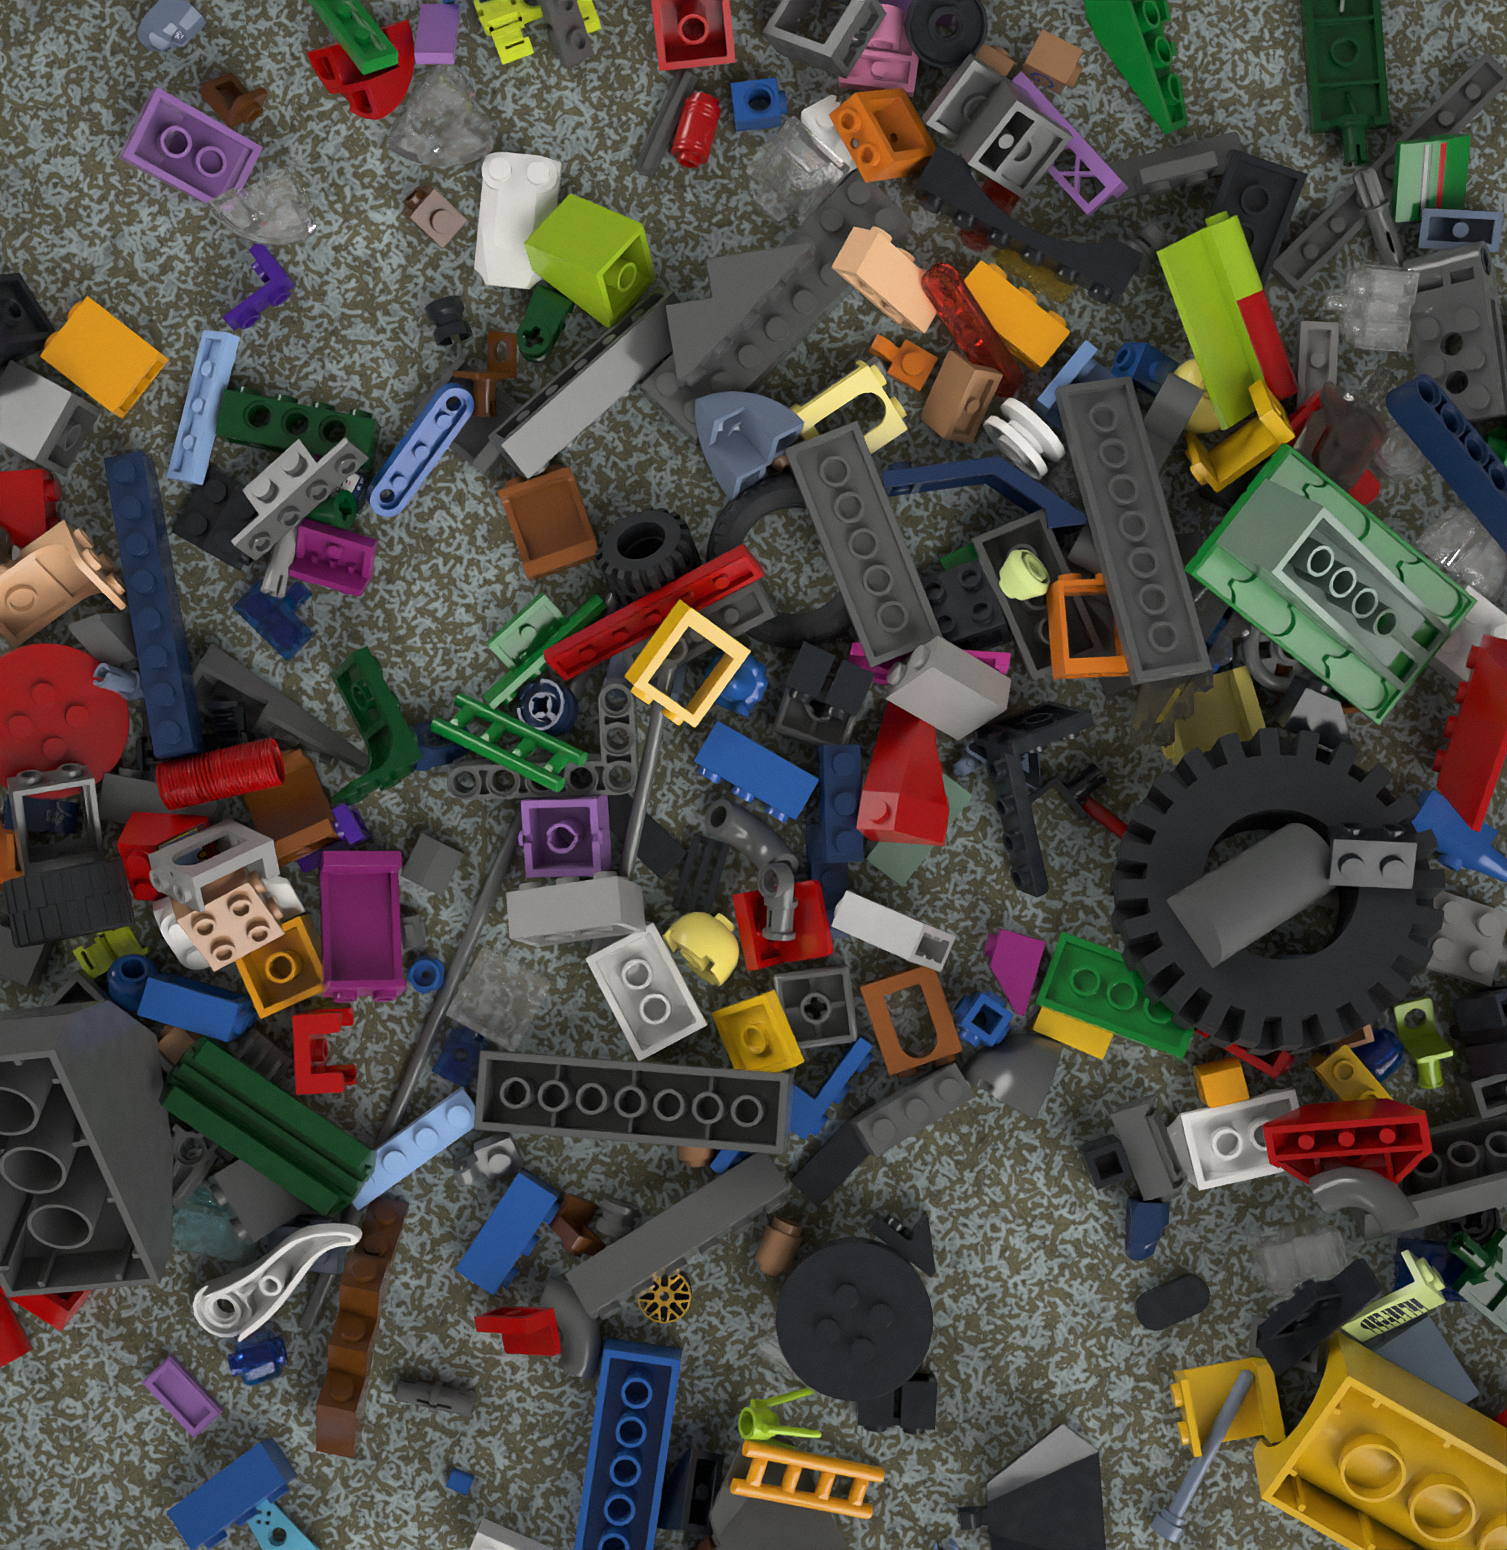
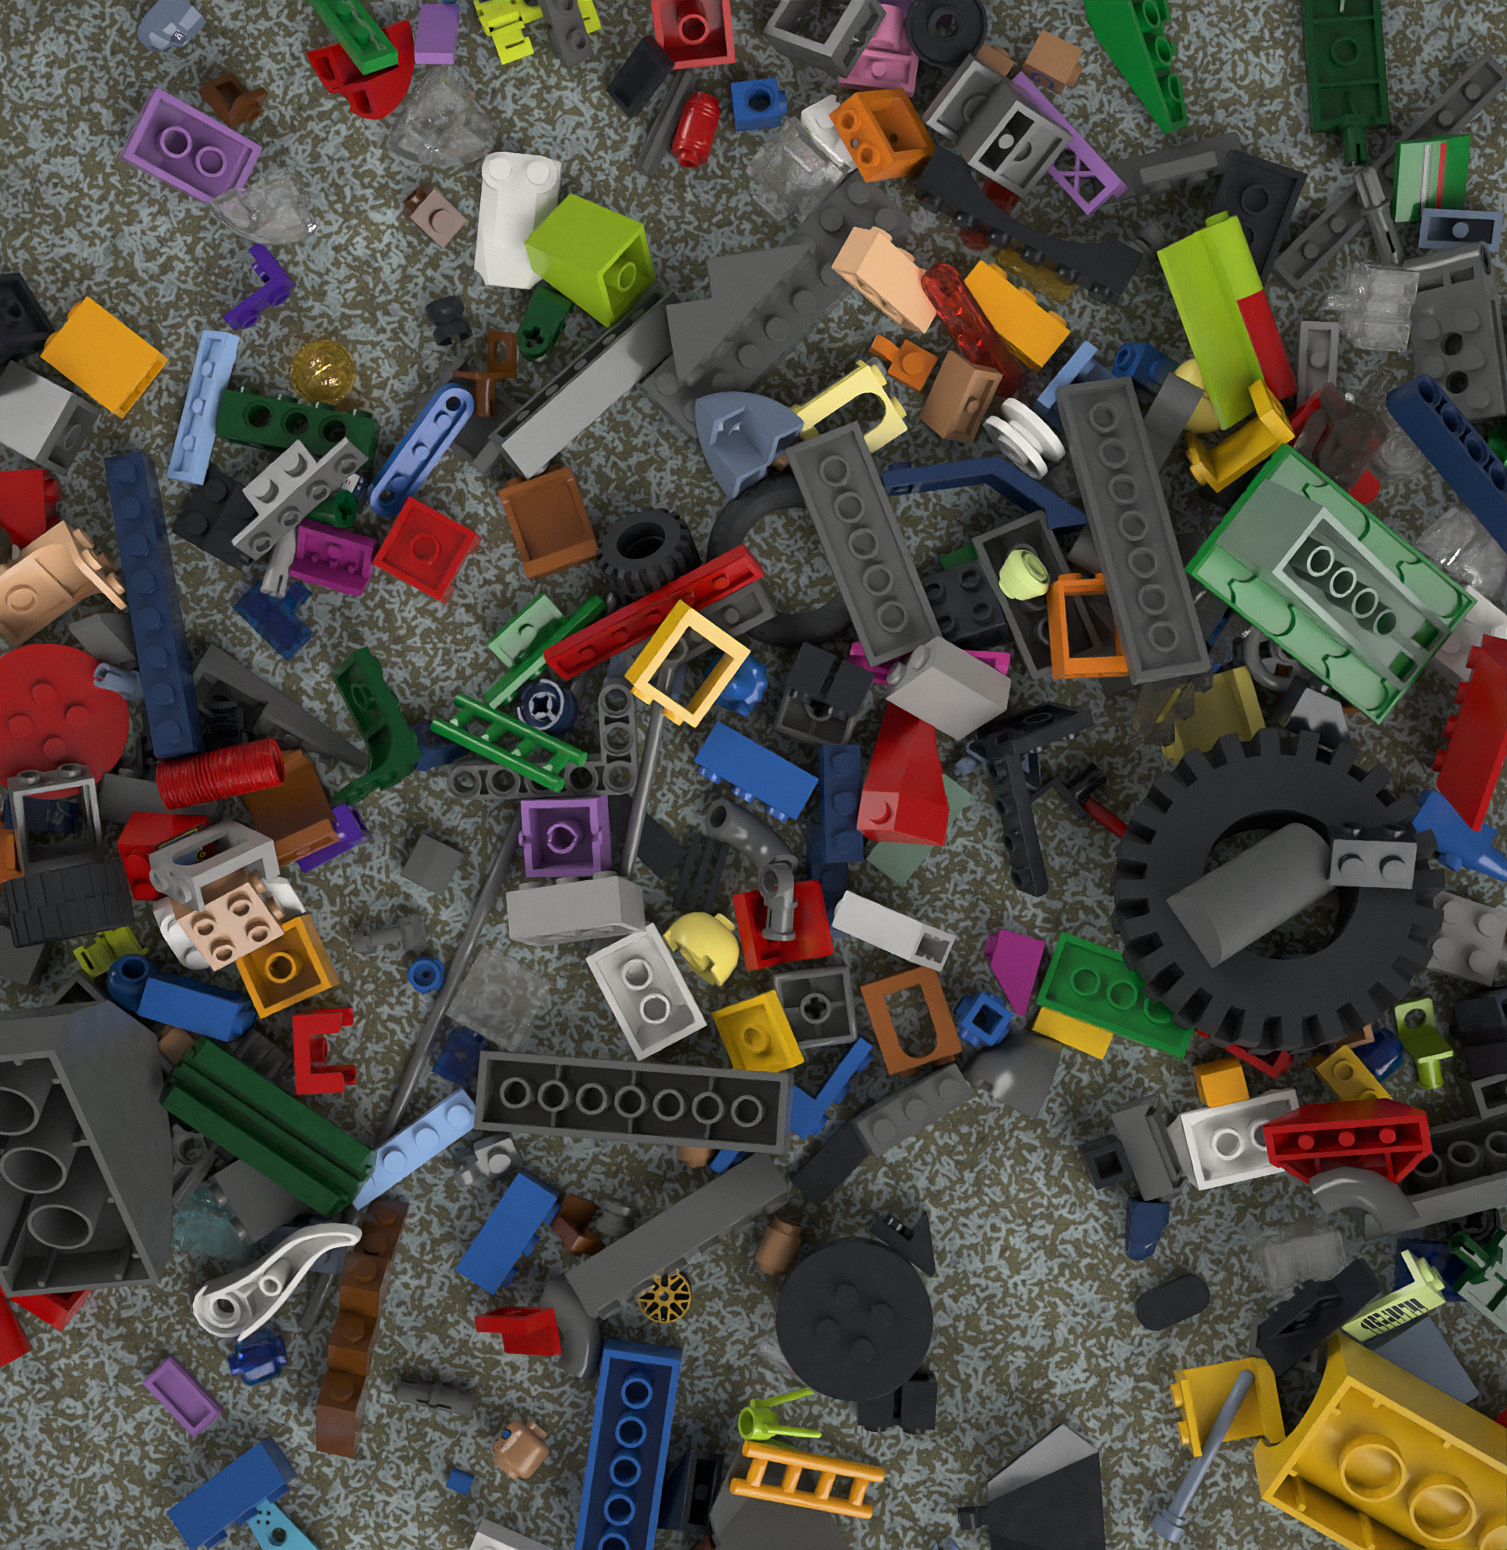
magenta panel [318,851,407,1003] -> none
none -> clear yellow hat [290,340,356,405]
none -> red panel [372,496,482,605]
none -> medium nougat head [492,1420,549,1480]
none -> black tile [606,35,675,119]

